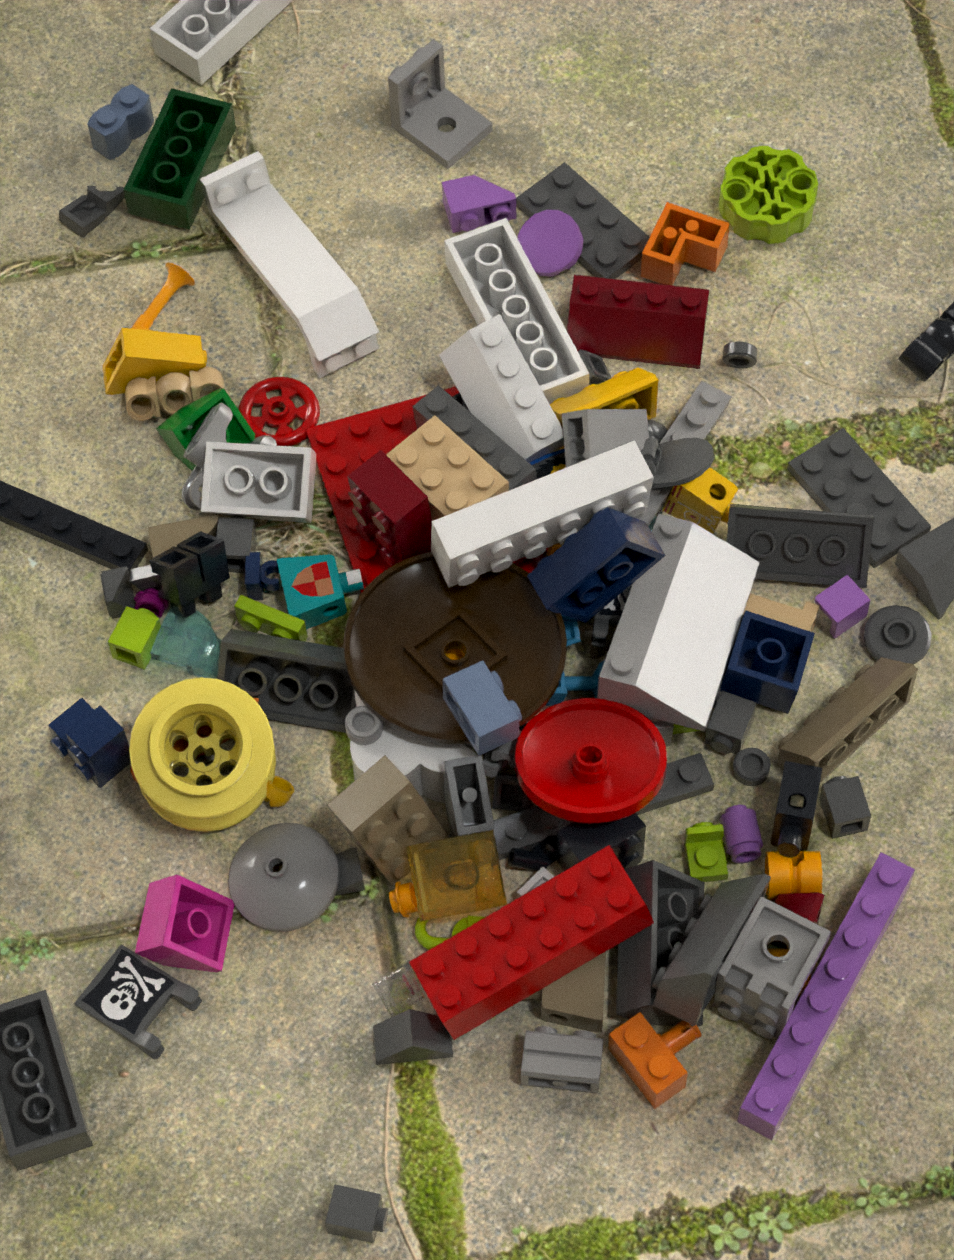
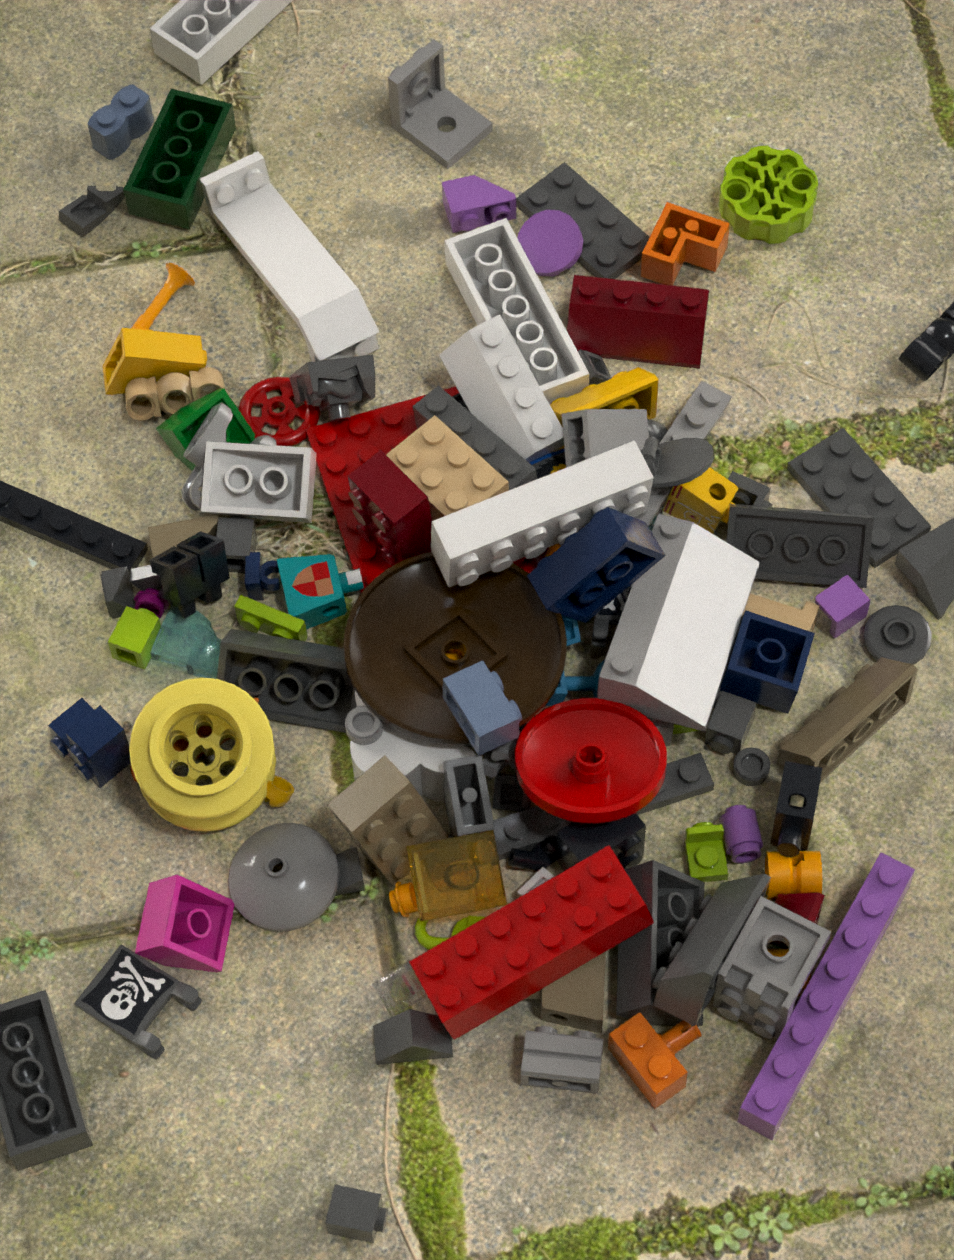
dark grey tile [722,342,757,369] -> none
dark grey brick [819,776,871,839] -> none
none -> dark grey brick [289,354,375,422]
none -> dark grey bracket [728,471,773,507]

